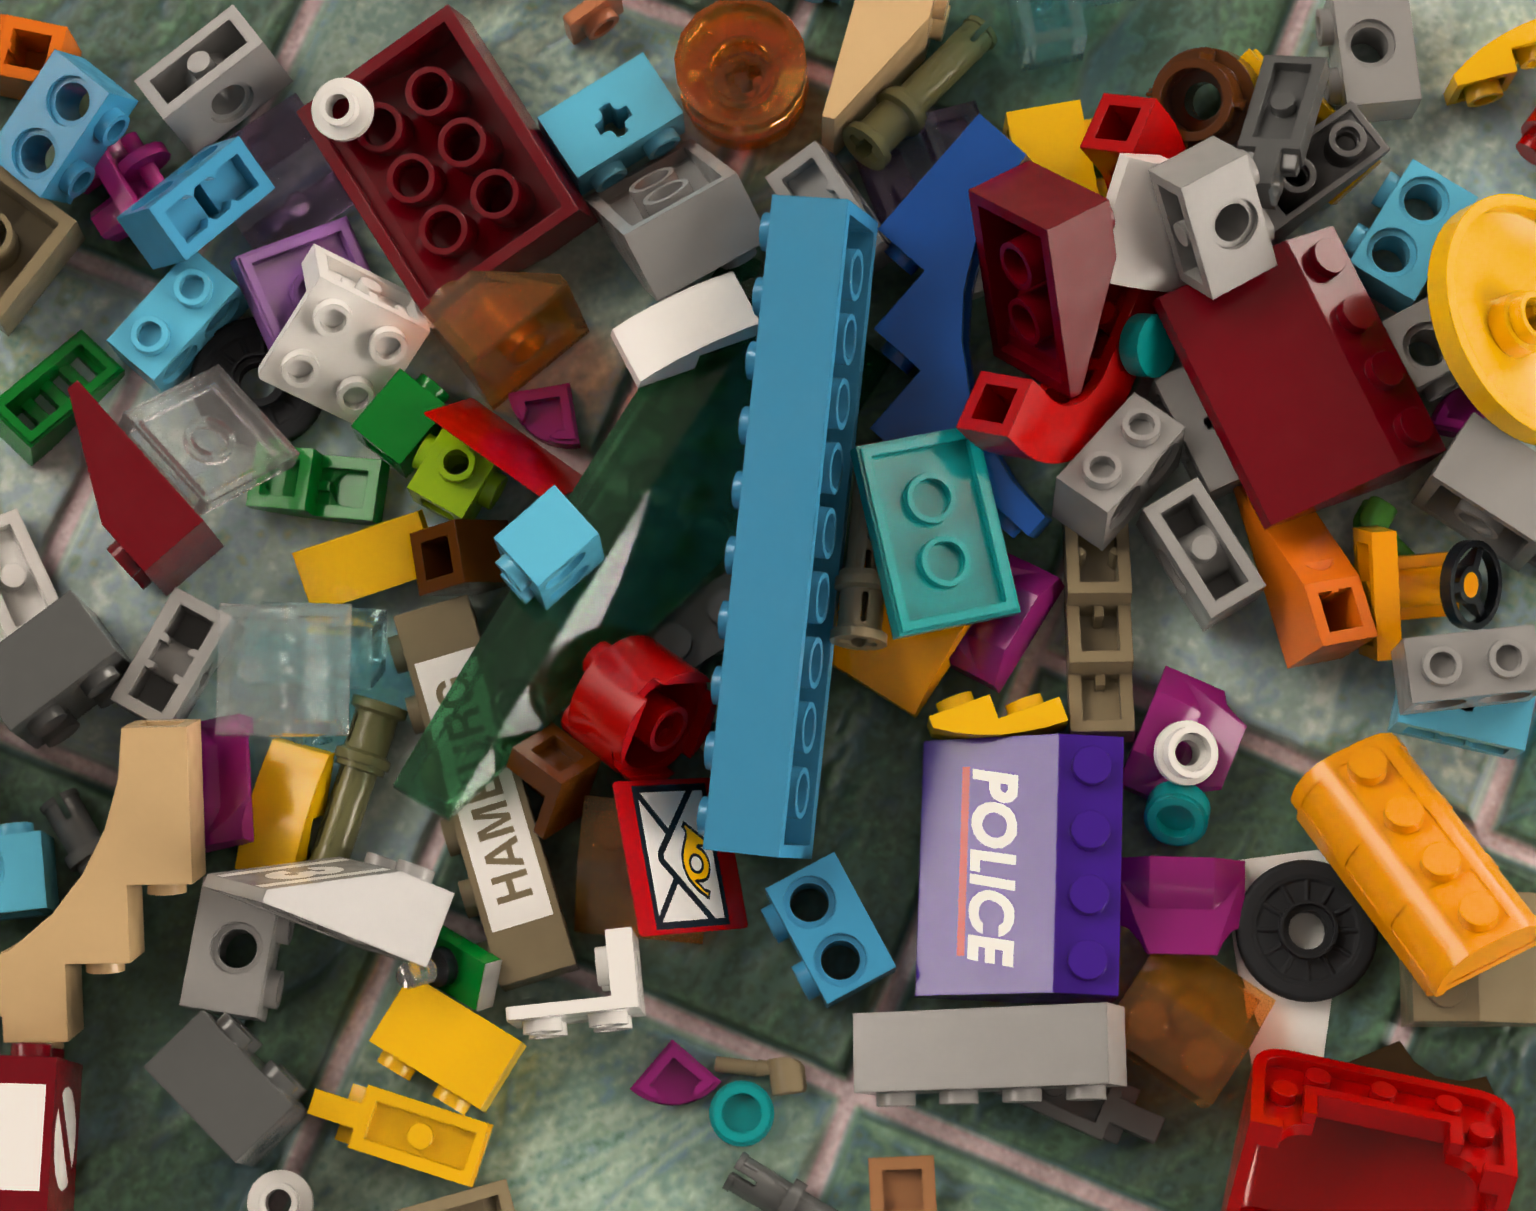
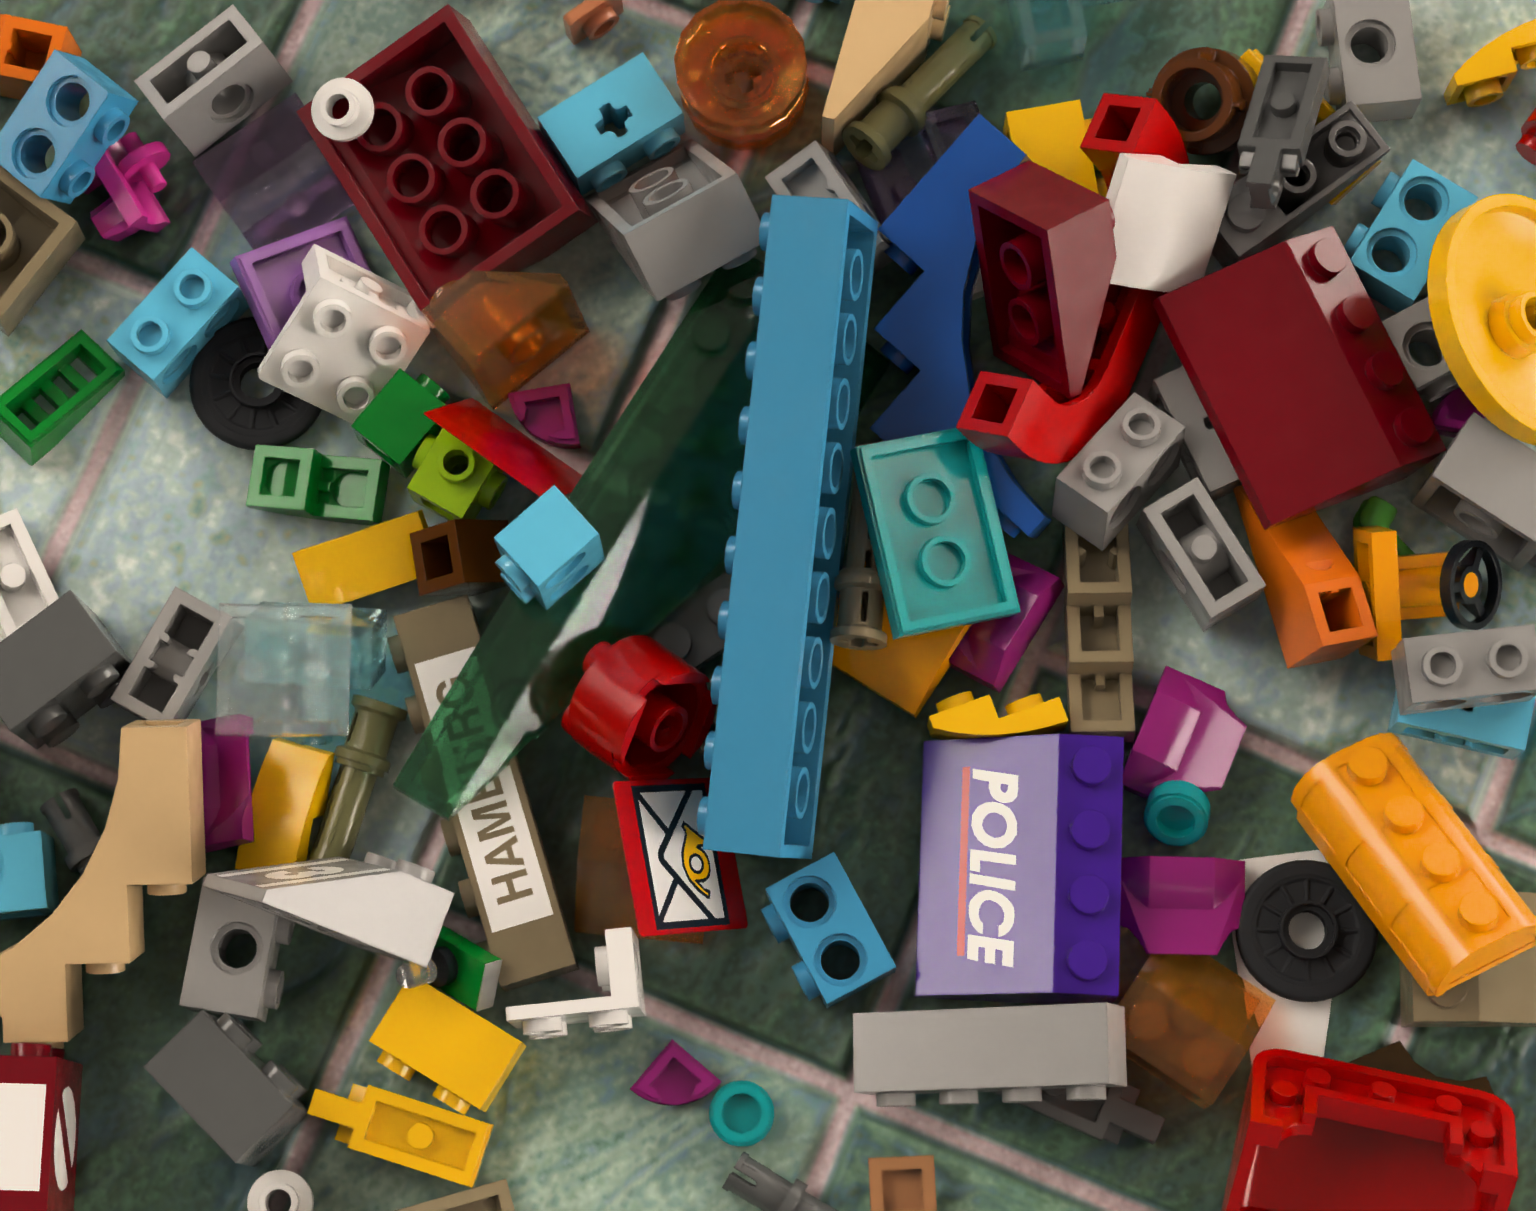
dark red slope [67,380,224,596] -> none
dark azure brick [116,136,275,270] -> none
clear tile [118,364,300,516] -> none
reddish brown panel [506,723,601,840] -> none
white slope [610,271,759,388] -> none
dark tan hand [714,1056,807,1096] -> none
teal tile [1119,313,1175,378] -> none
light grey brick [1148,136,1278,300] -> none
white plate [1154,720,1218,786] -> none

